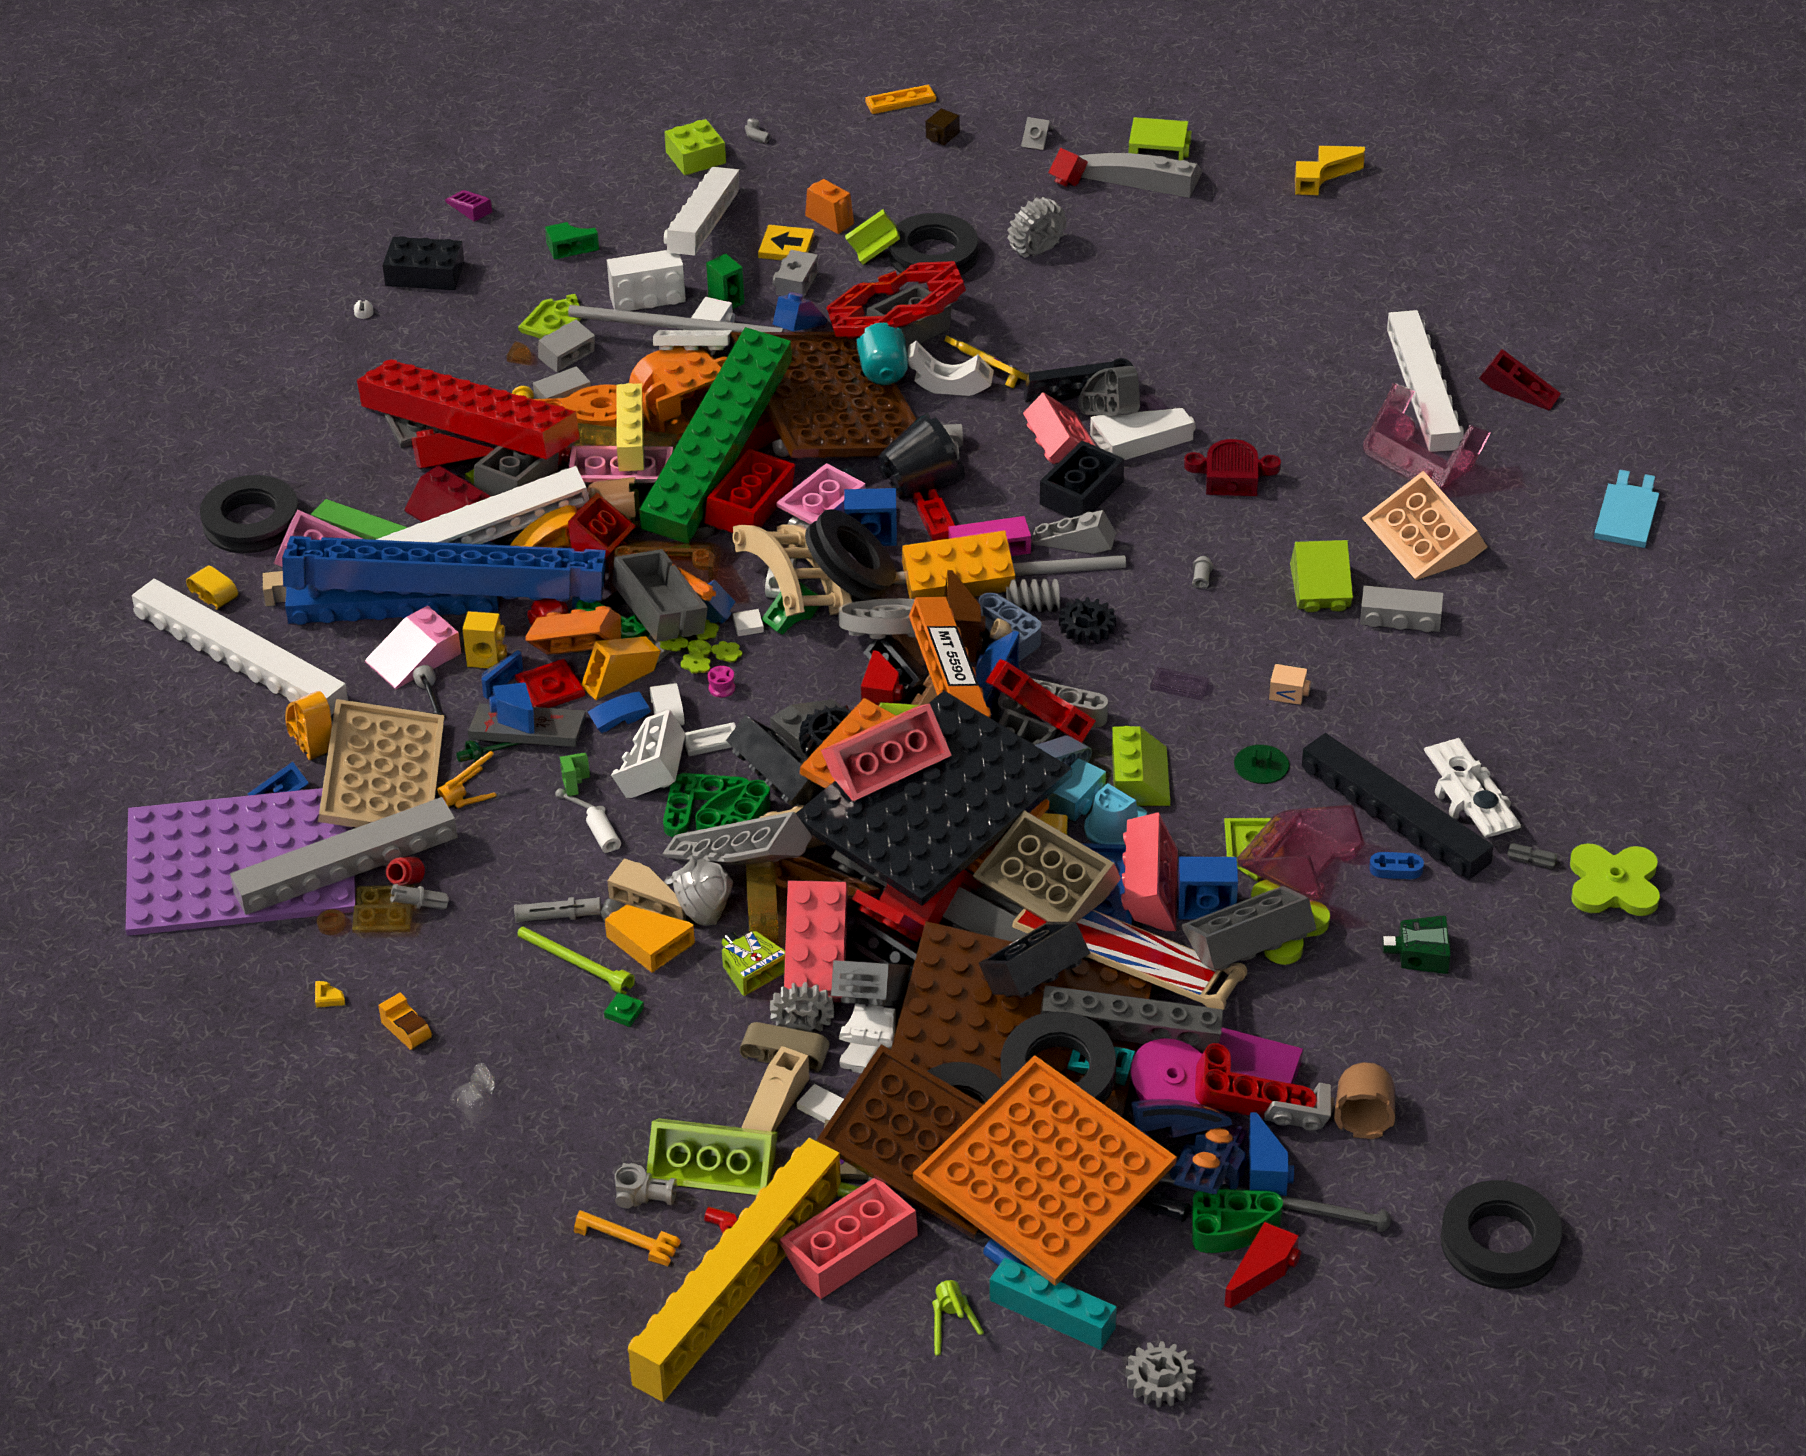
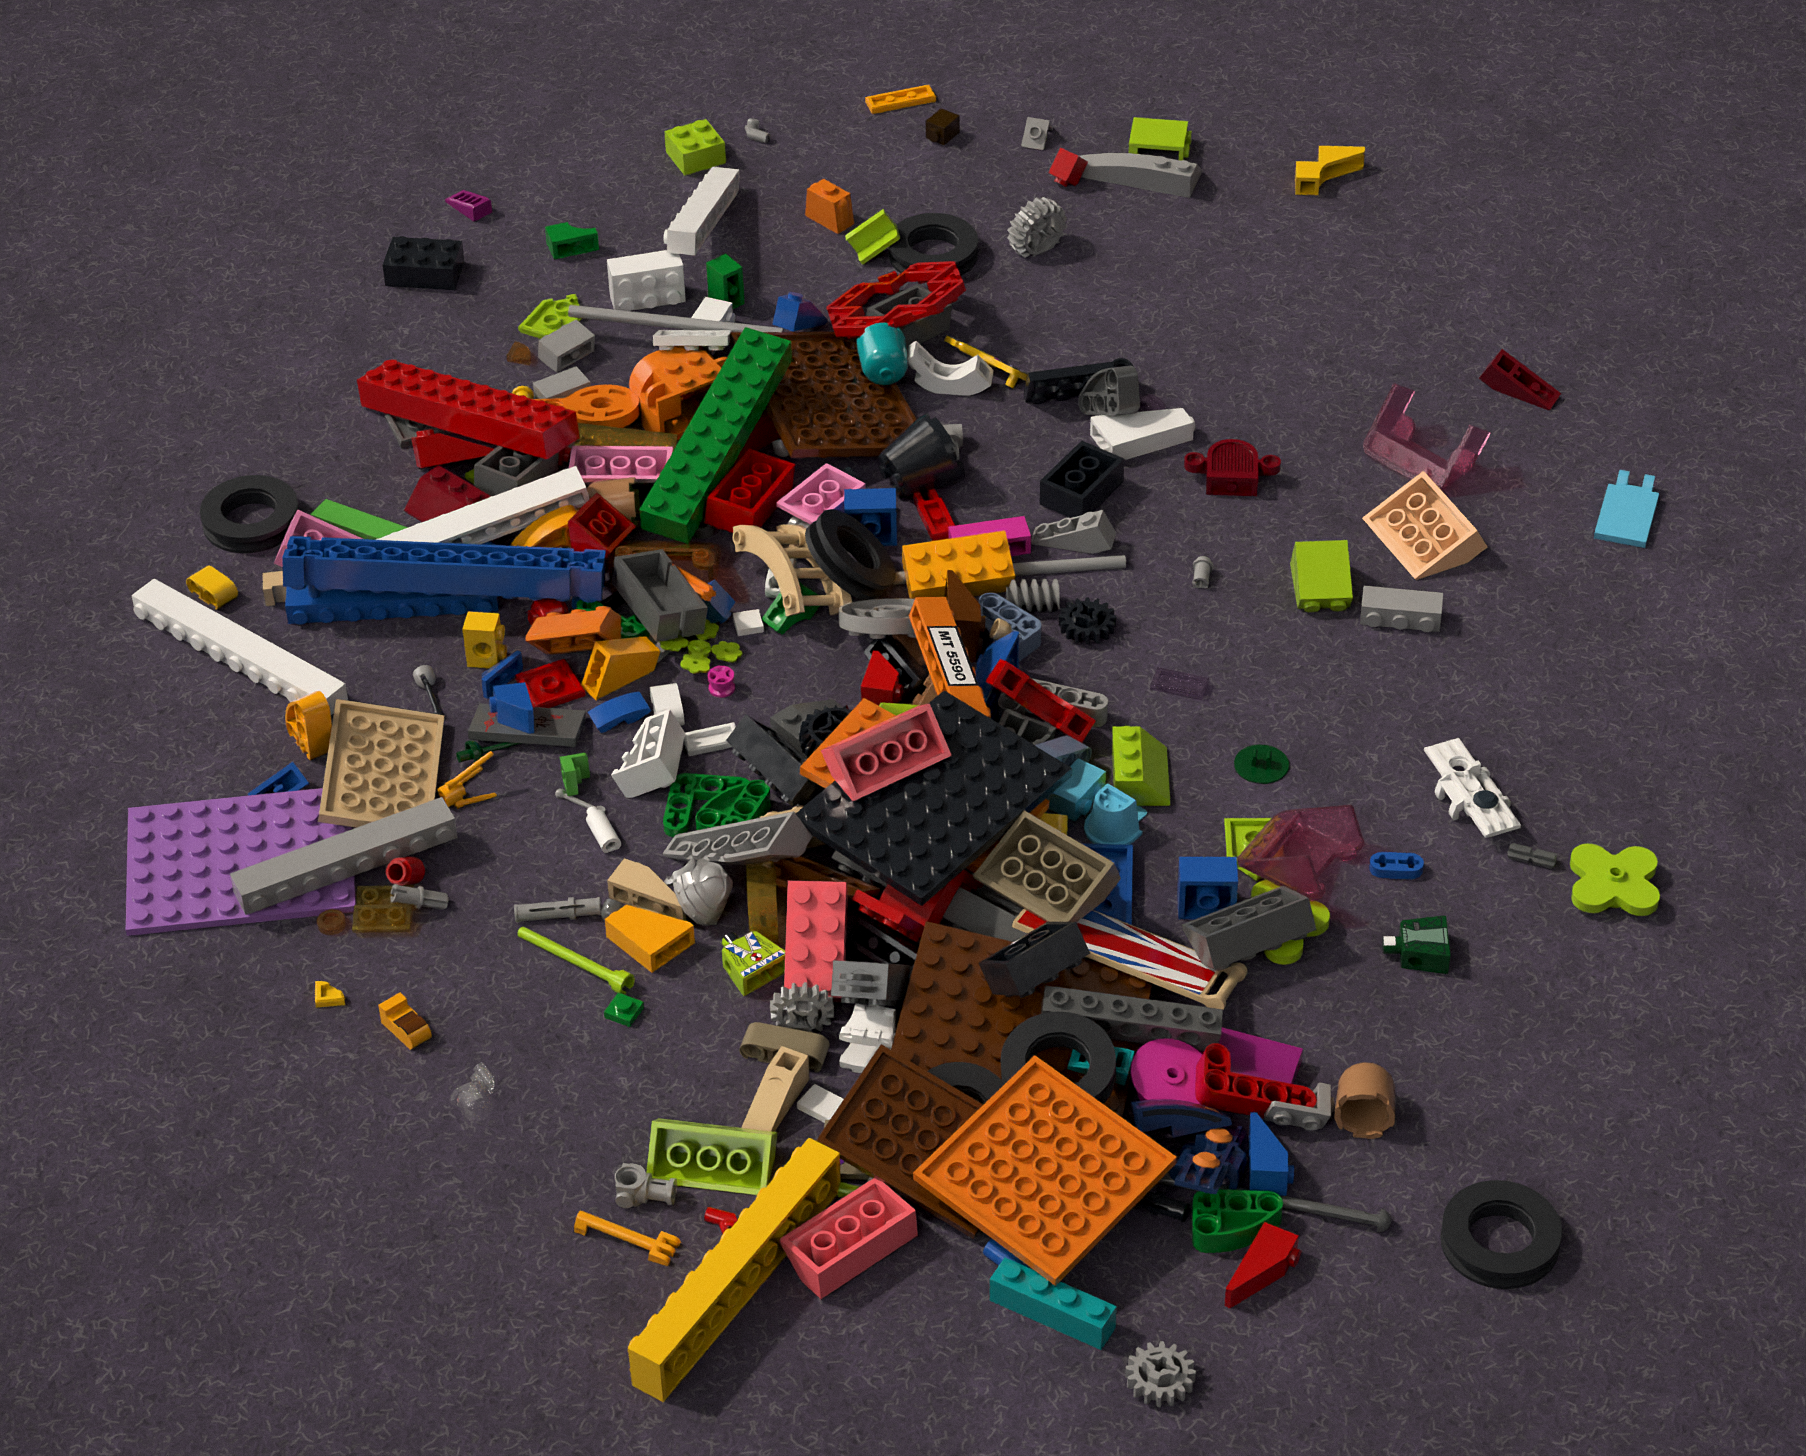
white hinge [354,300,373,319] -> none
slope [365,606,461,689] -> none
light yellow brick [617,383,644,471] -> none
yellow tile [758,225,814,260] -> none
light grey brick [773,250,818,299] -> none
lime plant [932,1280,984,1356] -> none
coral slope [1023,392,1096,464] -> none
coral slope [1121,812,1178,931] -> none
light nougat brick [1269,664,1311,705] -> none
black brick [1302,733,1494,880] -> none
white brick [1387,310,1464,452] -> none

